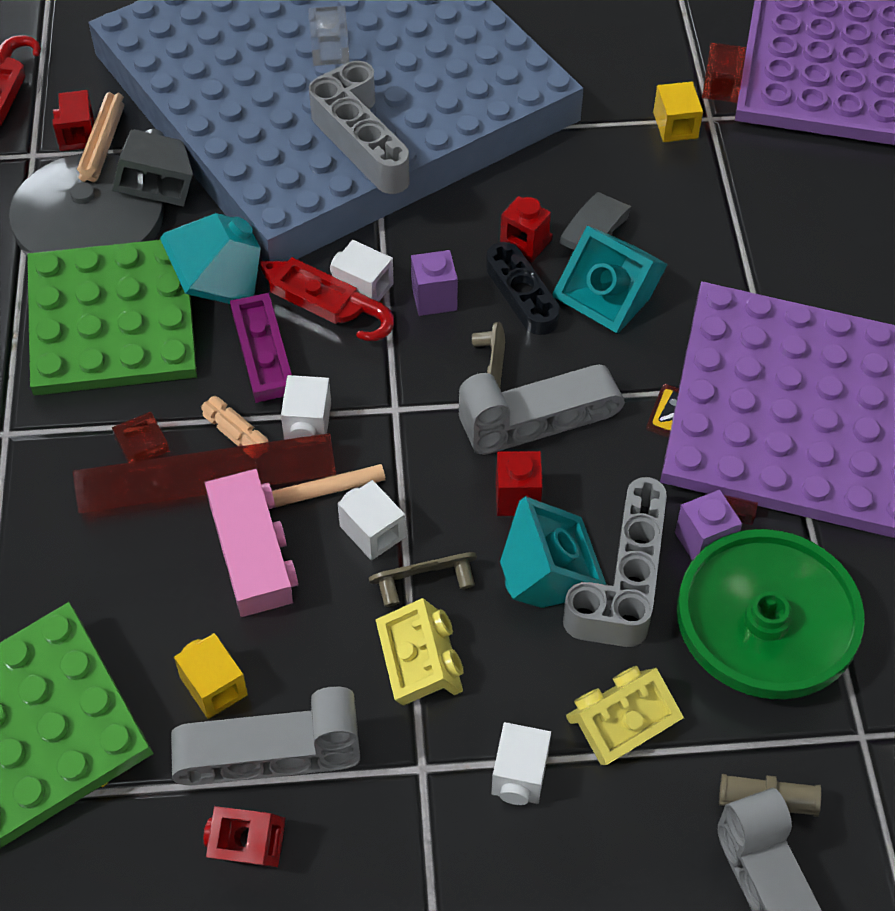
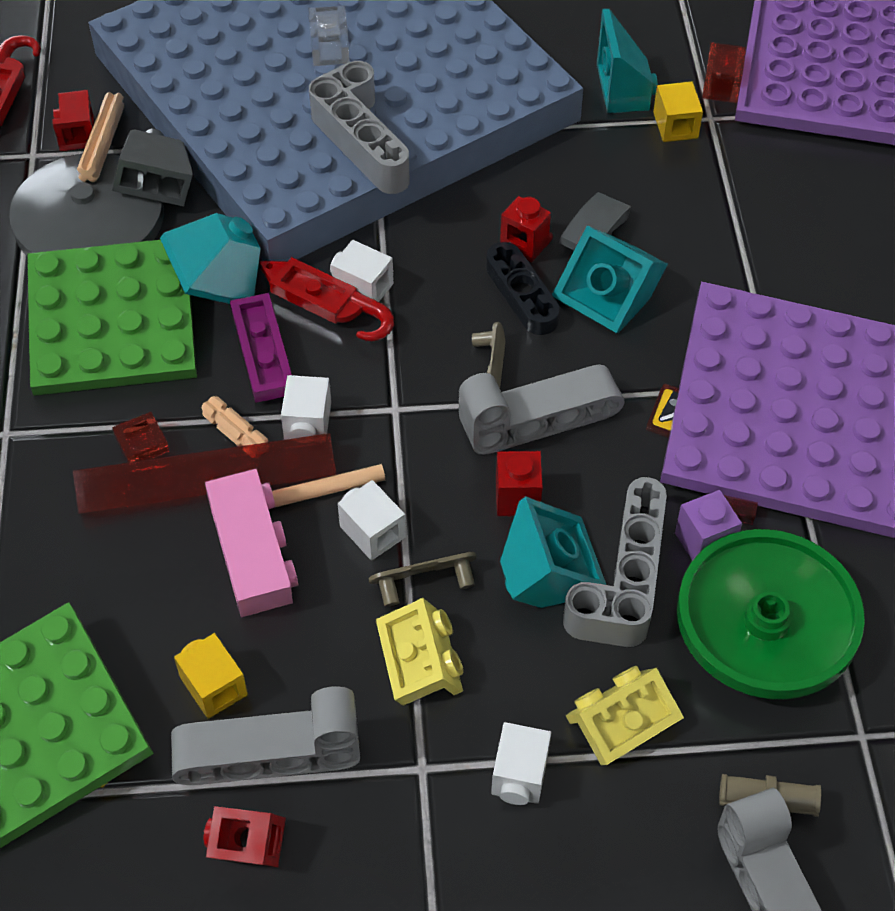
medium lavender brick [411,250,458,316] -> none
none -> teal slope [597,9,658,113]

